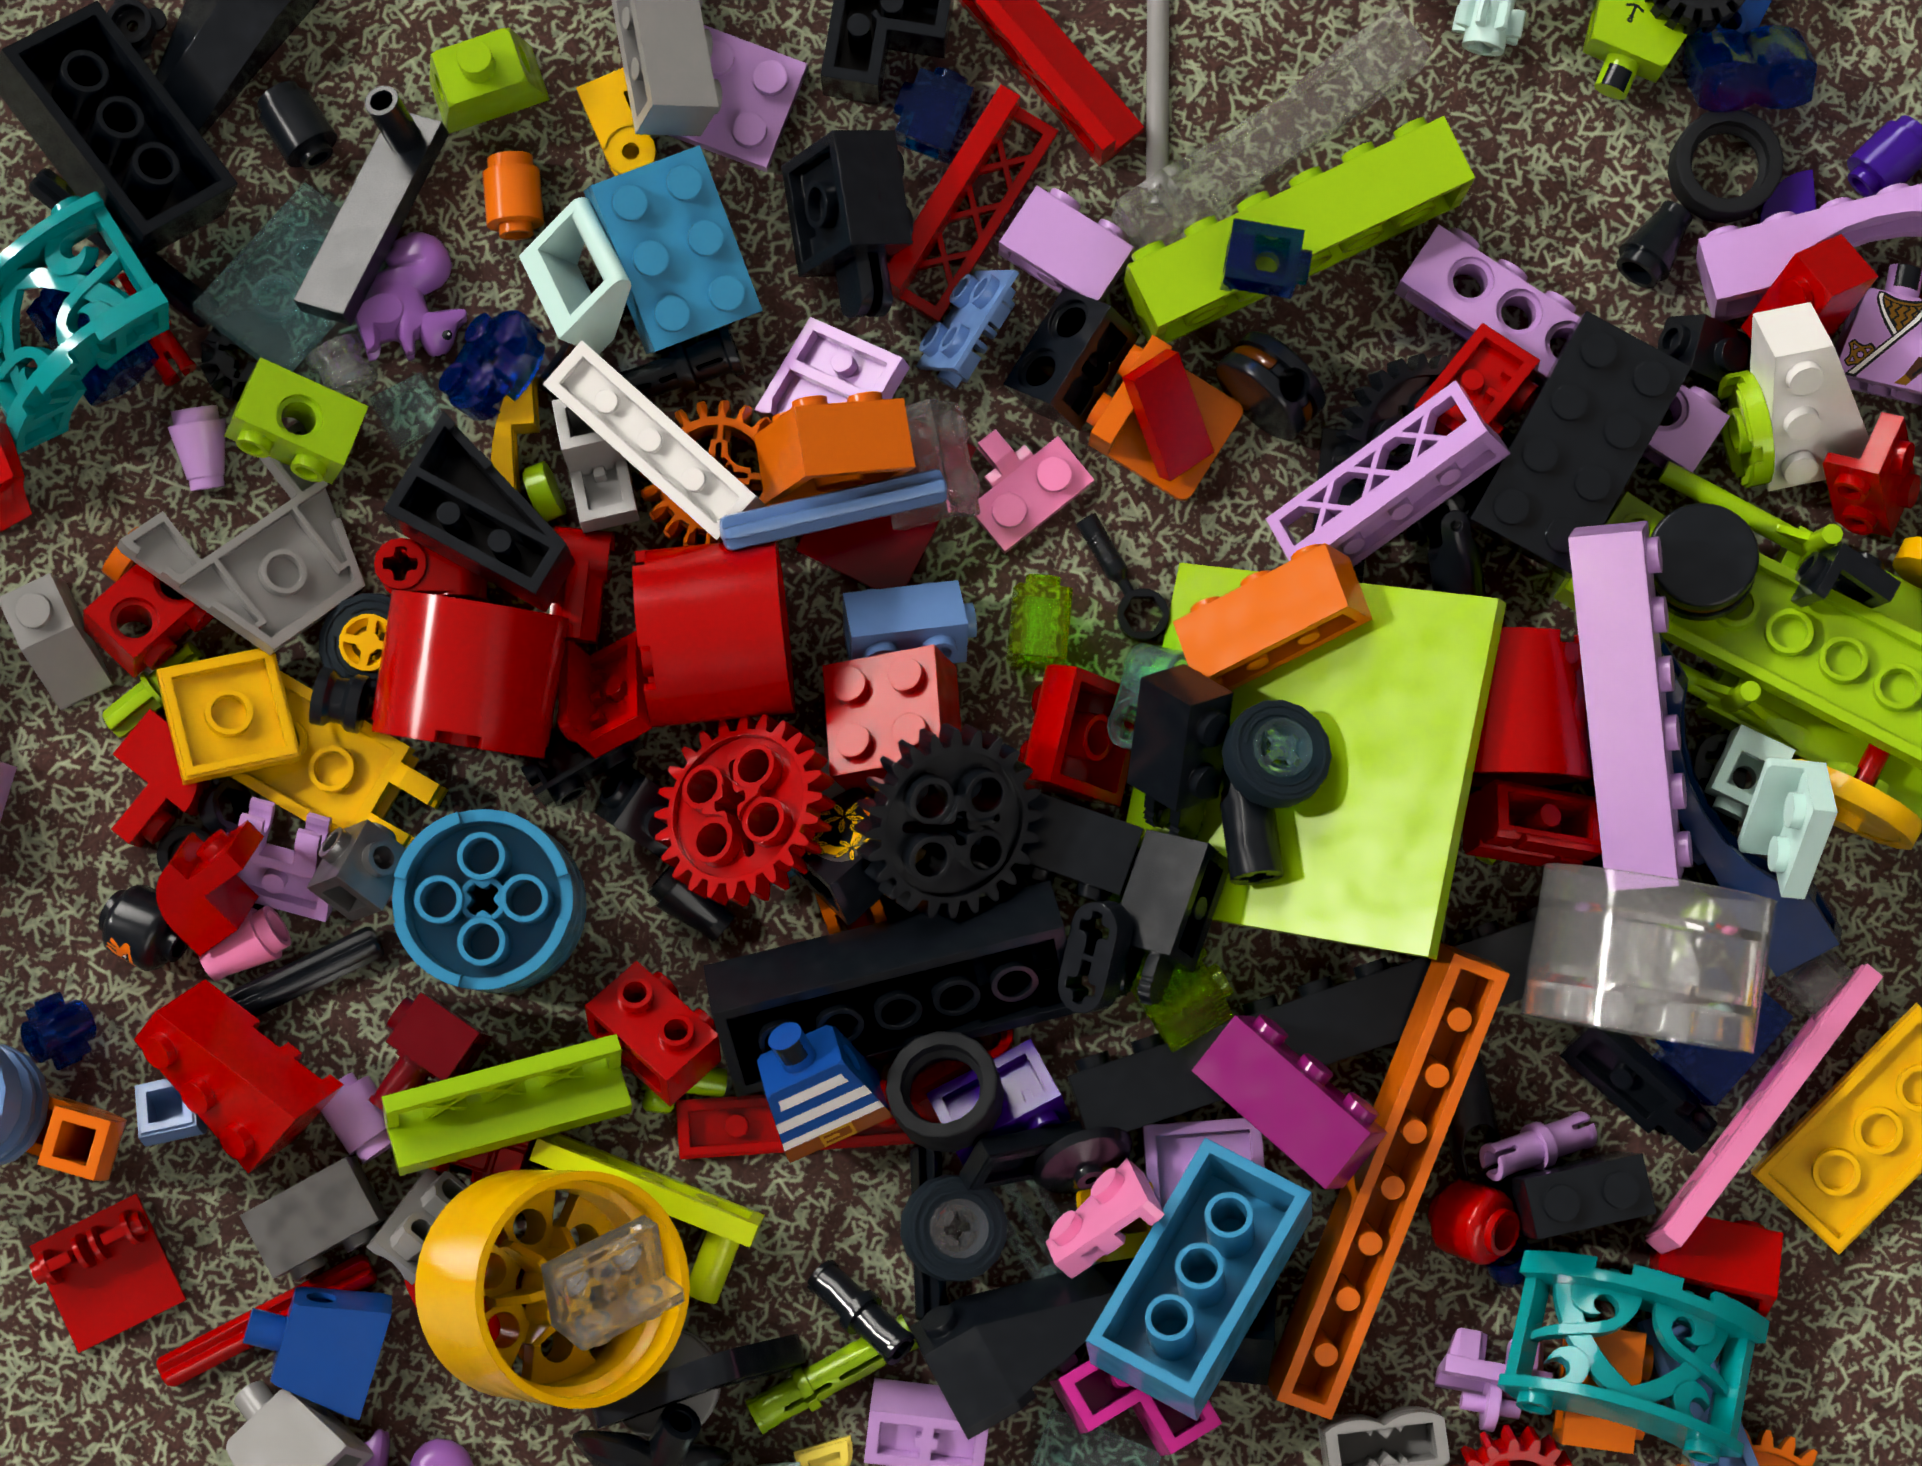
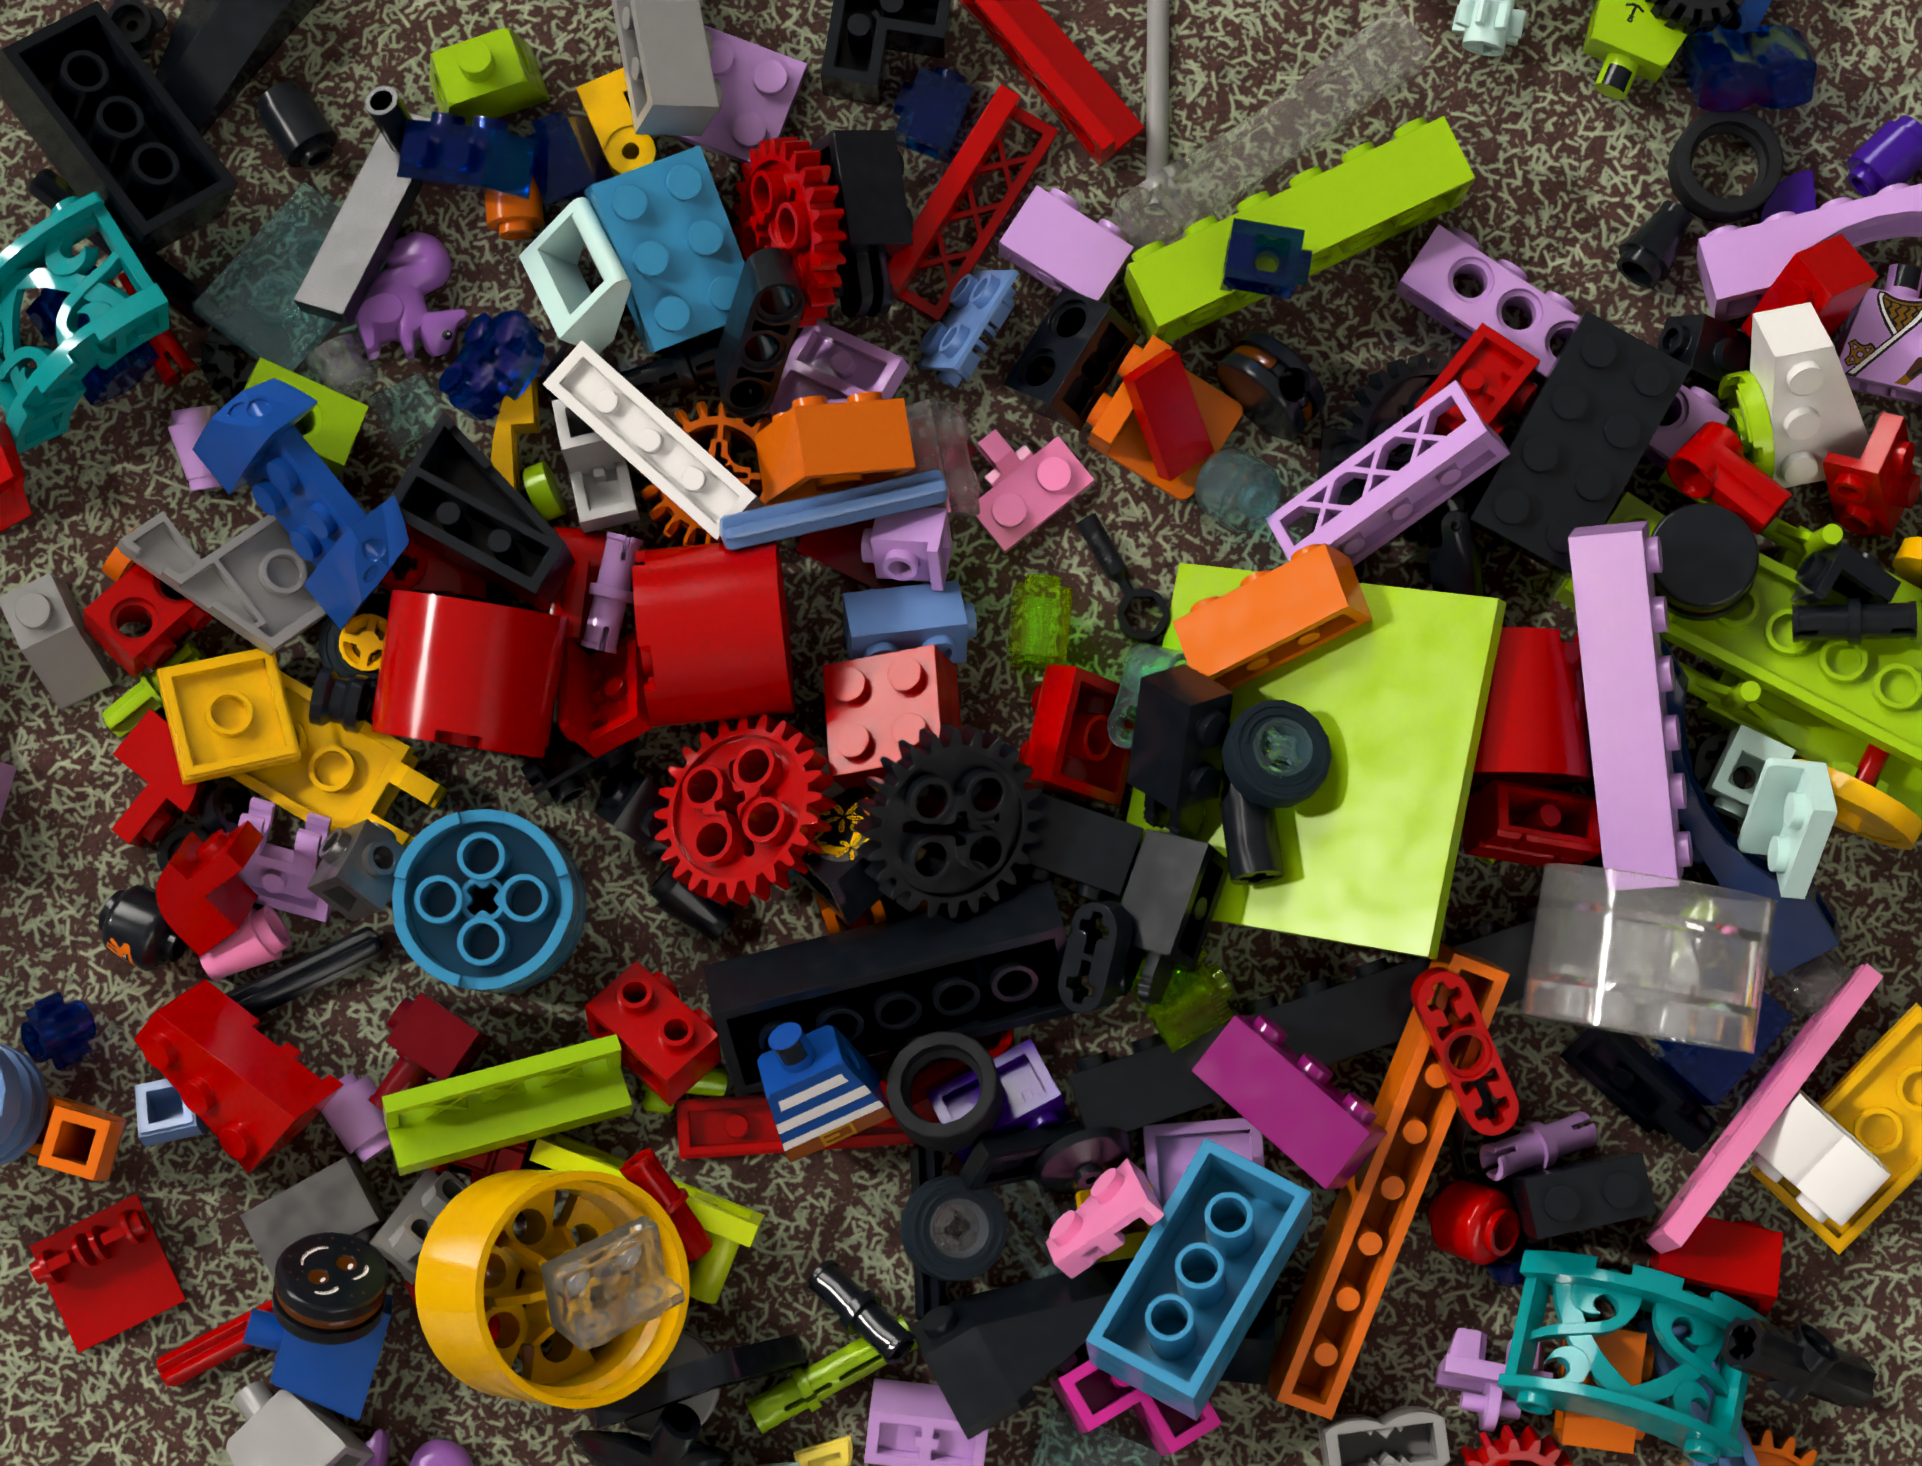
none -> blue piece [192,378,409,630]
none -> black head [272,1232,389,1345]
none -> clear blue brick [397,112,538,199]
none -> clear blue brick [518,110,613,205]
none -> lavender pin [580,532,644,654]
none -> red axle [619,1148,713,1262]
none -> black beam [714,247,805,419]
none -> red gear [732,137,847,328]
none -> lavender brick [861,507,953,591]
none -> clear light blue head [1195,448,1281,533]
none -> red beam [1411,967,1519,1136]
none -> red piece [1666,421,1793,535]
none -> black piece [1720,1317,1877,1409]
none -> white brick [1750,1089,1891,1227]
none -> black pin [1792,598,1917,646]

